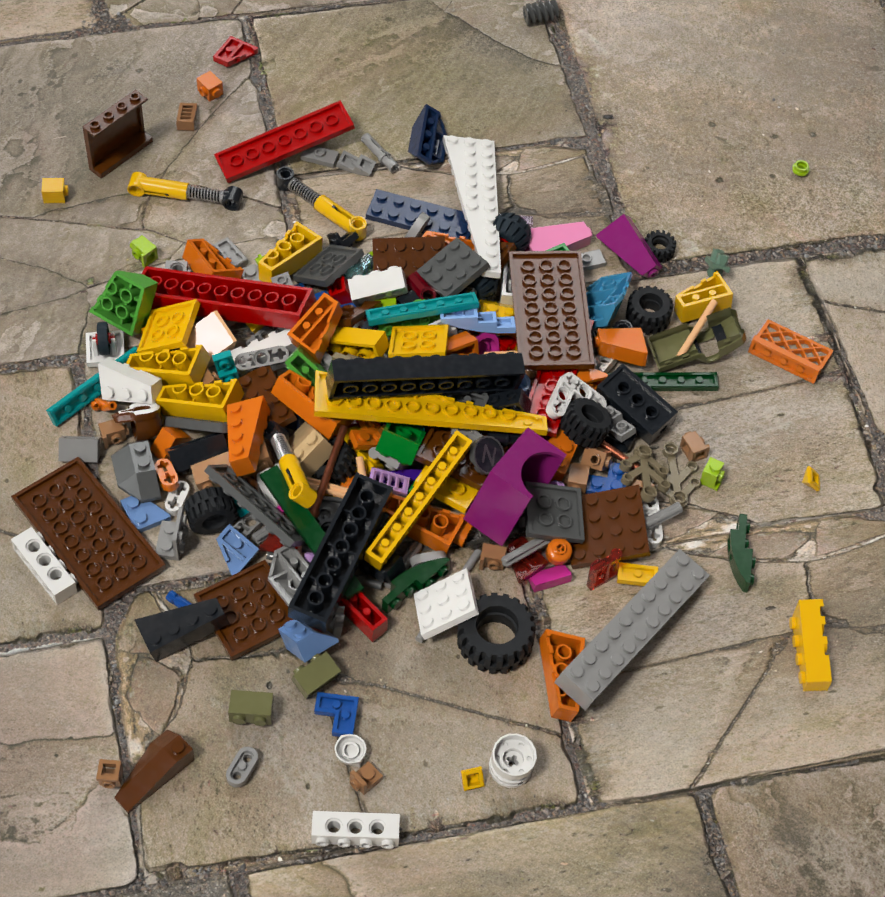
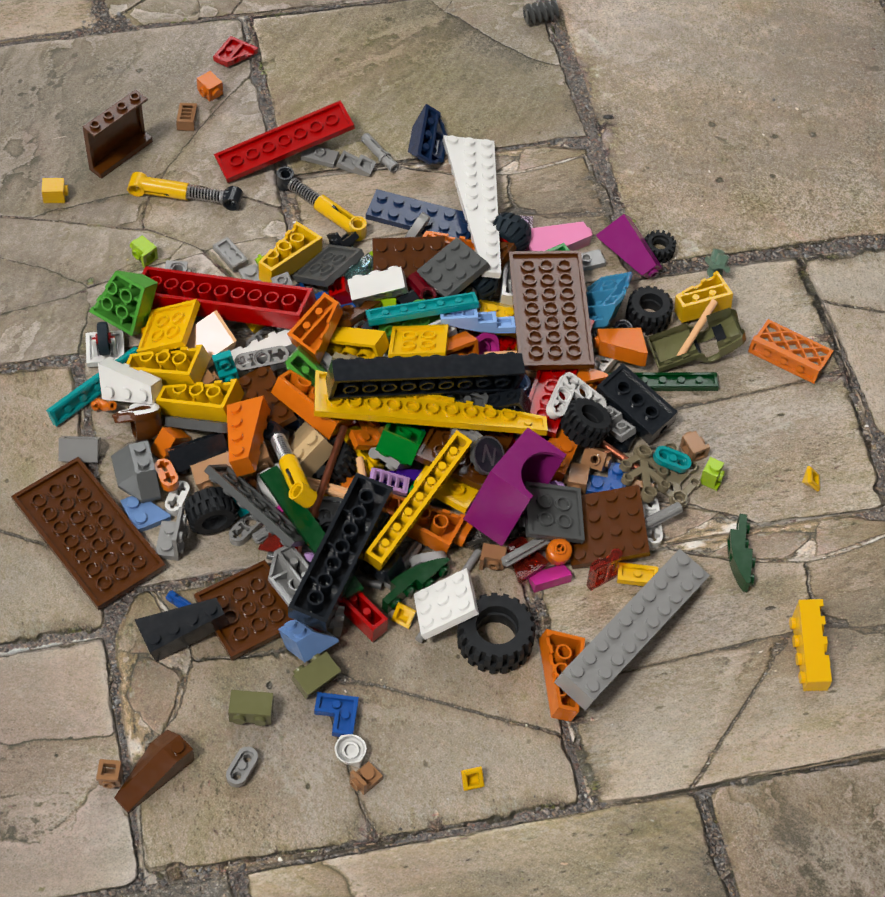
white brick [11,527,78,605] -> none
medium nougat brick [98,419,129,449] -> none
orange wedge [182,239,244,279] -> none
medium blue wing [216,524,260,575] -> none
white brick [311,811,400,849] -> none
black axle [487,432,522,447] -> none
white wheel [489,733,537,788] -> none
lime plate [792,160,810,176] -> none
none -> yellow slope [391,602,416,629]
none -> teal plate [653,446,691,473]

